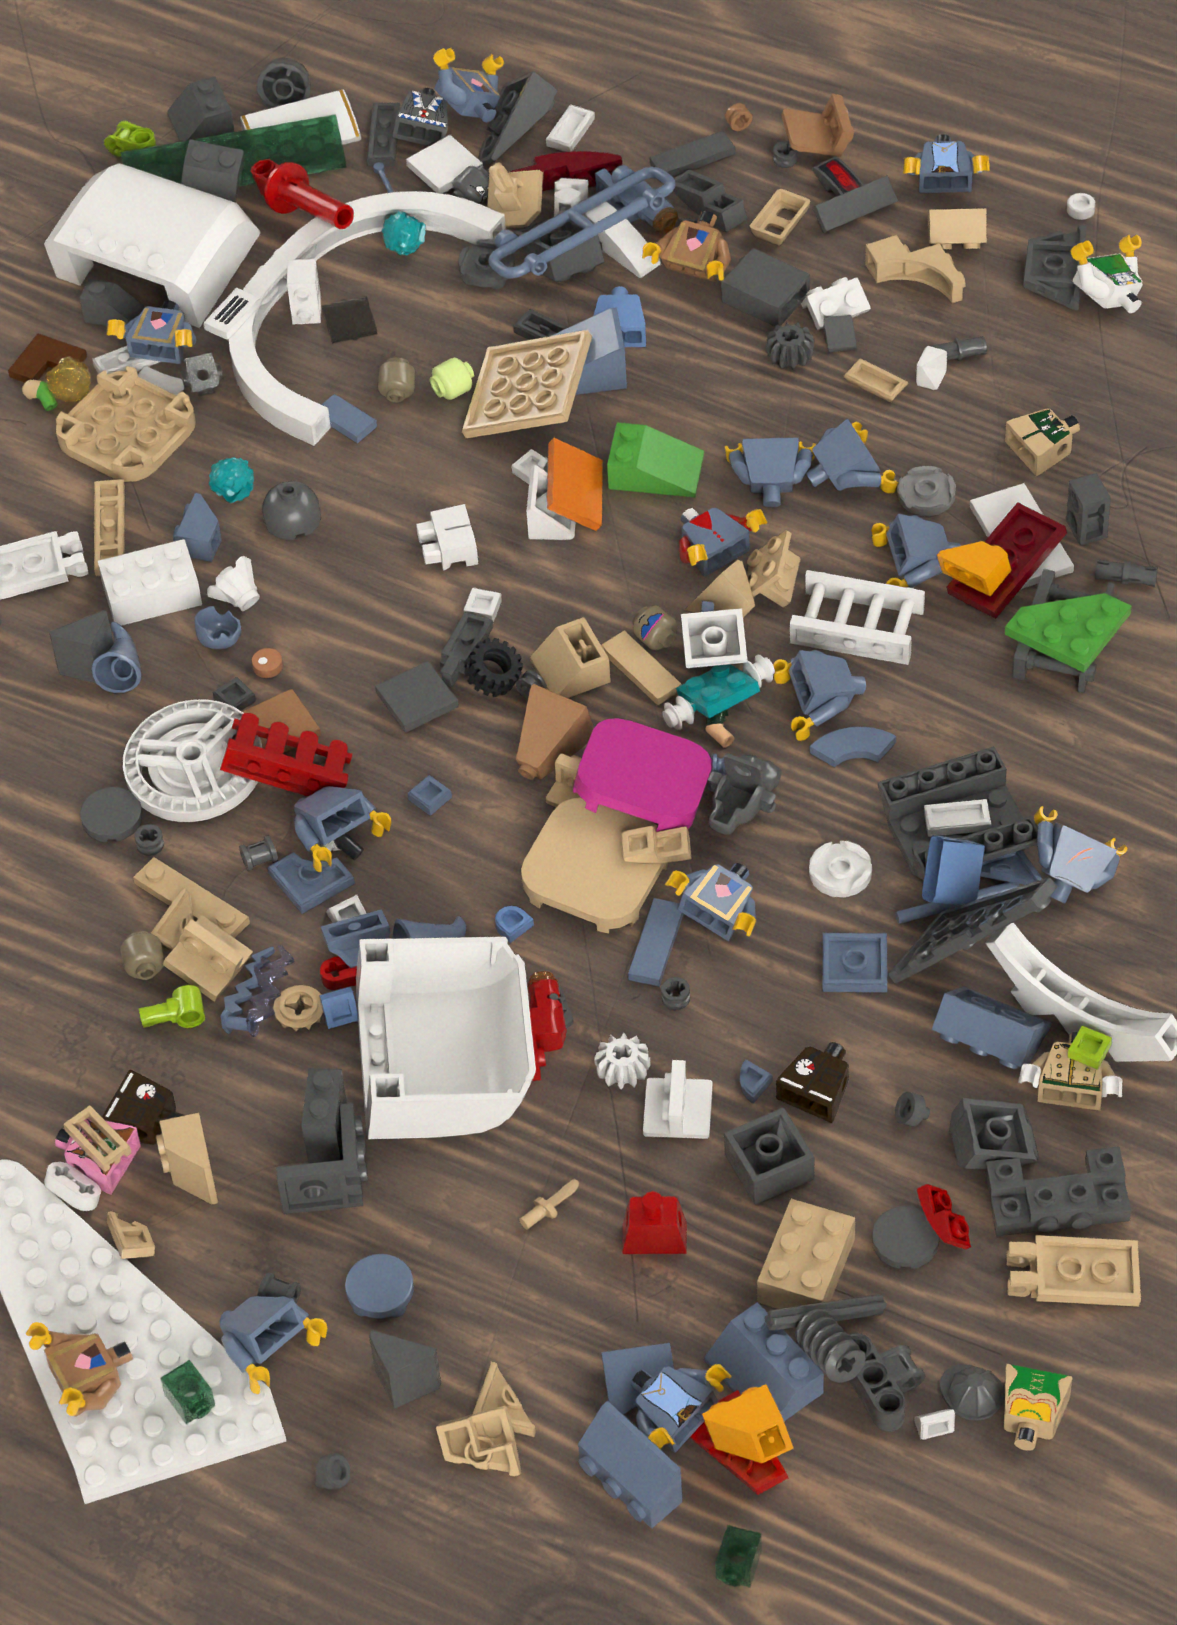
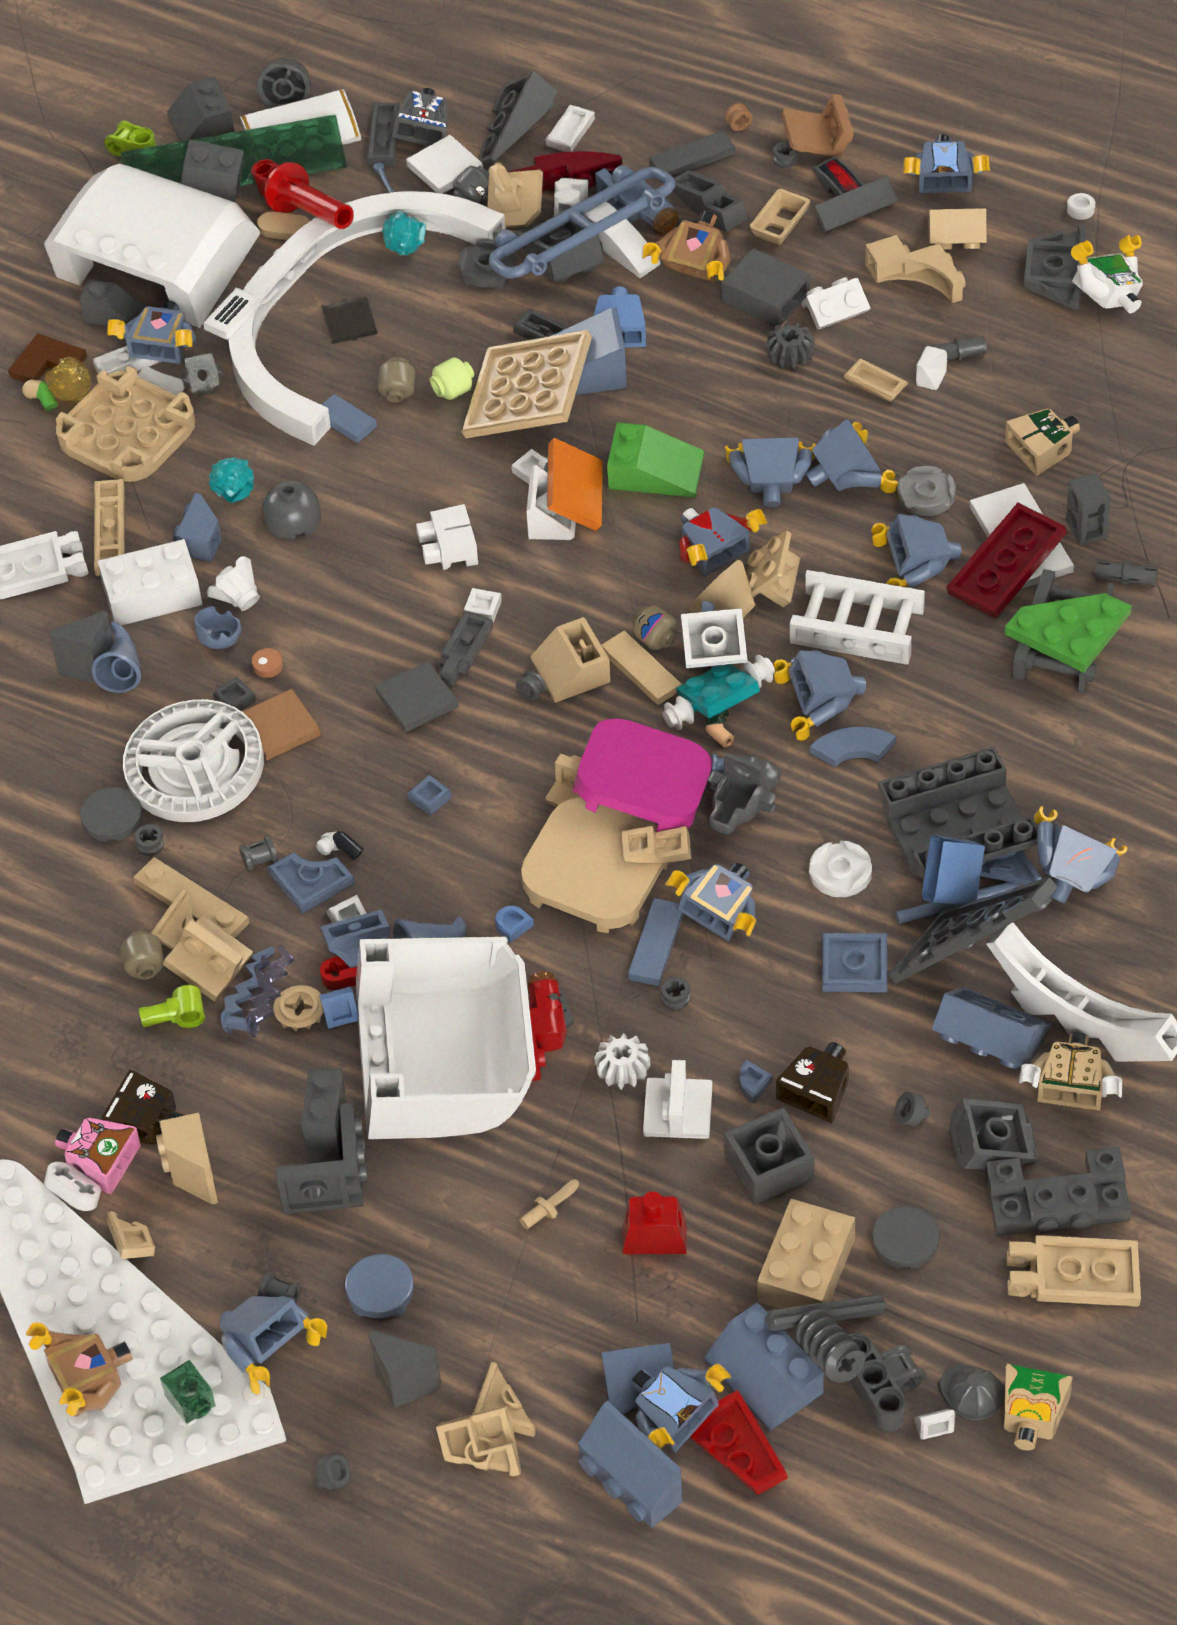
tan tile [64,1105,131,1172] -> none
red fence [220,713,353,797] -> none
white brick [287,259,321,324] -> none
sand blue torso [294,786,391,872] -> none
sand blue torso [433,48,504,122] -> none
black tyre [464,638,523,697] -> none
medium nougat slope [516,684,594,780] -> none
light orange slope [702,1384,794,1463] -> none
clear green brick [715,1525,762,1588] -> none
dark grey slope [824,315,857,353] -> none
red slope [917,1184,971,1250] -> none
white tile [924,799,991,837] -> none
light orange slope [937,541,1011,596] -> none
lime tile [1068,1026,1112,1070] -> none
none -> tan tile [257,211,310,240]

